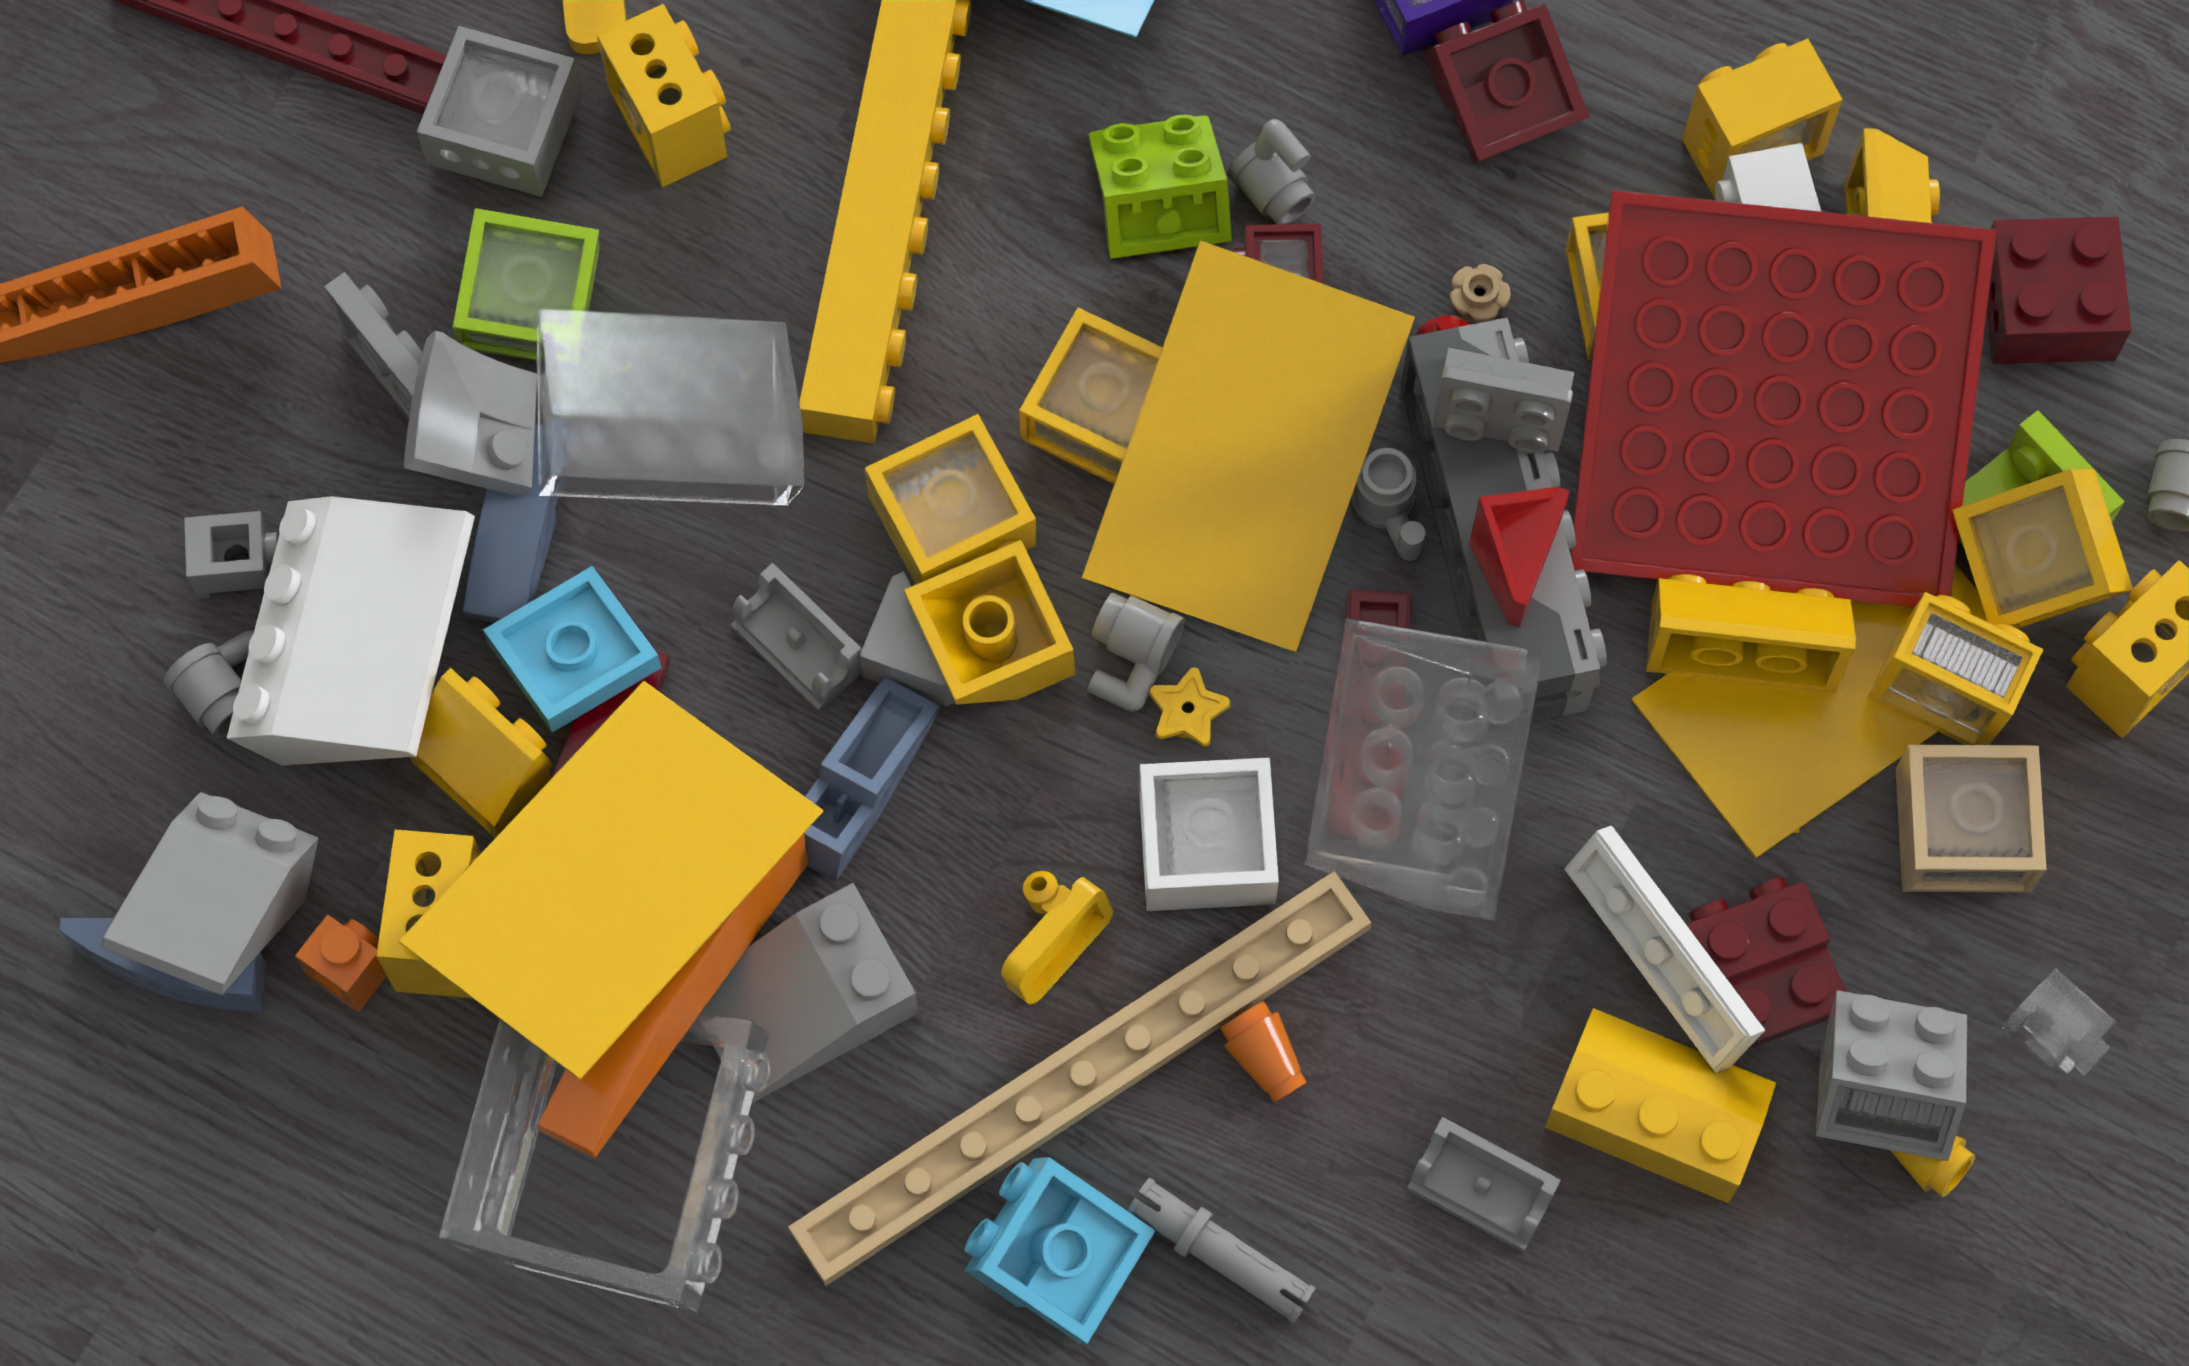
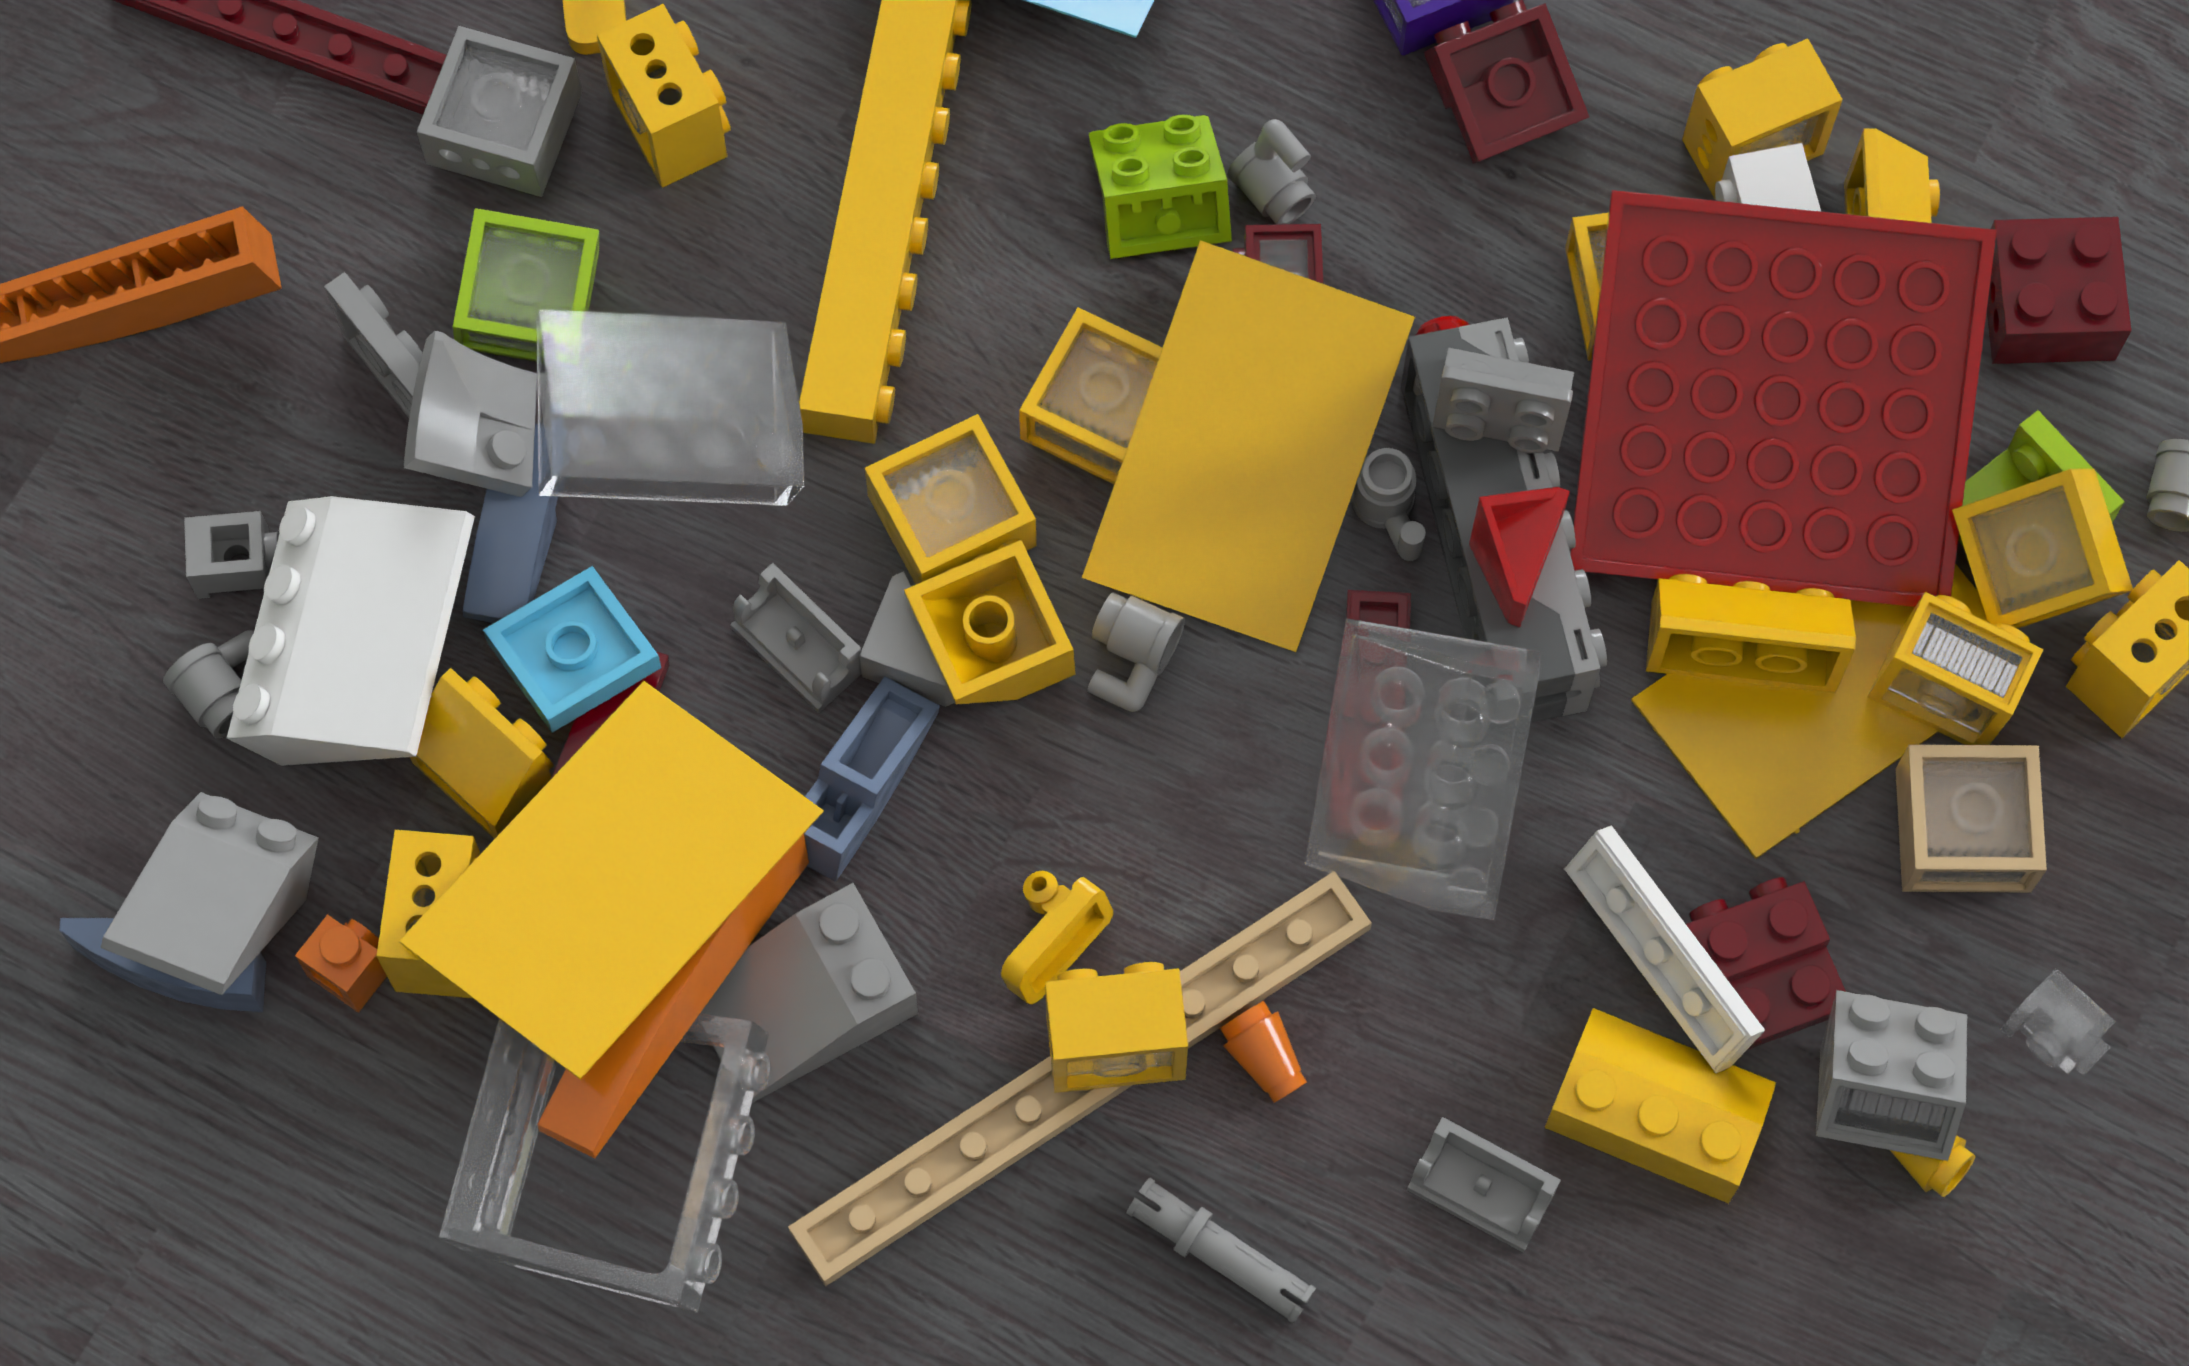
medium azure plate [964,1157,1156,1344] -> none
piece [1139,758,1279,911] -> none
yellow plate [1149,667,1231,747] -> none
tan plate [1449,264,1511,323] -> none
none -> yellow piece [1045,962,1188,1093]

